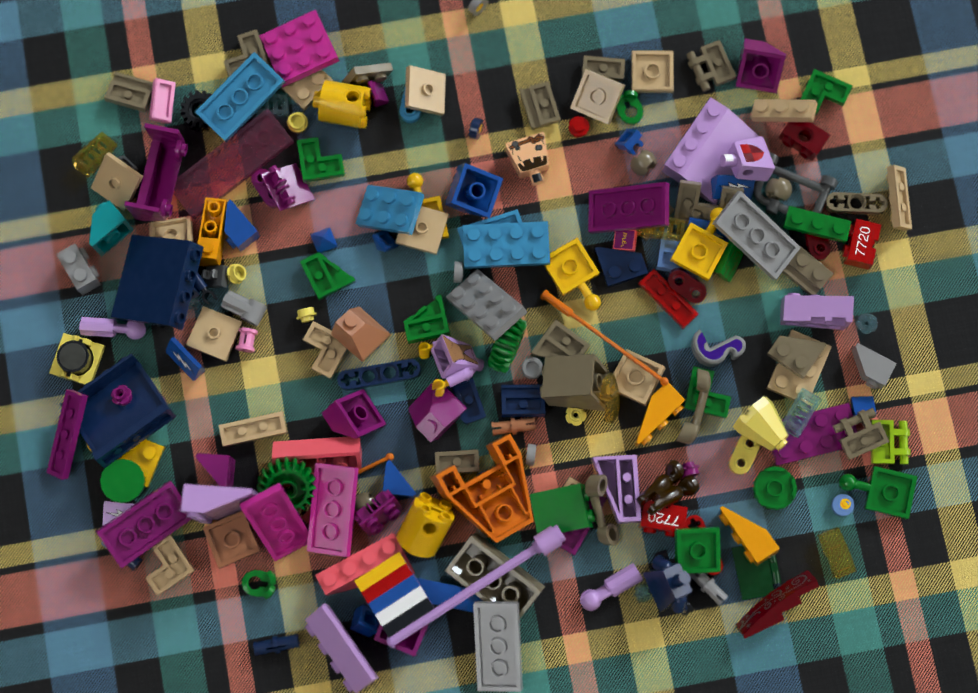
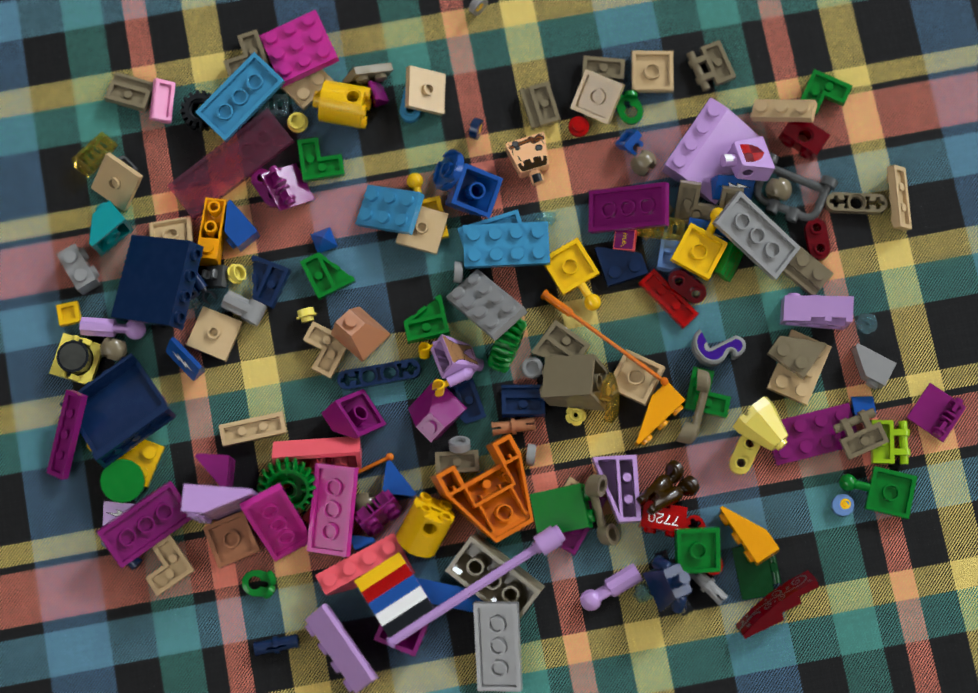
magenta plate [111,385,132,406] -> none
magenta windscreen [124,123,188,221] -> none
bright pink bush [235,327,258,353] -> none
blue slope [351,604,379,637] -> none
blue slope [372,231,398,252] -> none
magenta plate [682,462,700,478] -> none
magenta slope [736,38,786,94] -> none
green tile [753,466,797,510] -> none
clear light blue slope [782,388,821,438] -> none
green plate [783,206,851,243] -> none
clear yellow slope [818,527,856,579] -> none
red brick [842,219,881,270] -> none
none -> yellow plate [56,301,81,327]
none -> dark tan piece [100,337,127,361]
none -> dark blue wing [252,255,291,309]
none -> blue slope [351,535,376,552]
none -> blue tile [433,149,464,191]
none -> light grey tile [449,436,471,453]
none -> clear light blue plate [536,212,557,225]
none -> magenta hinge [907,383,966,442]

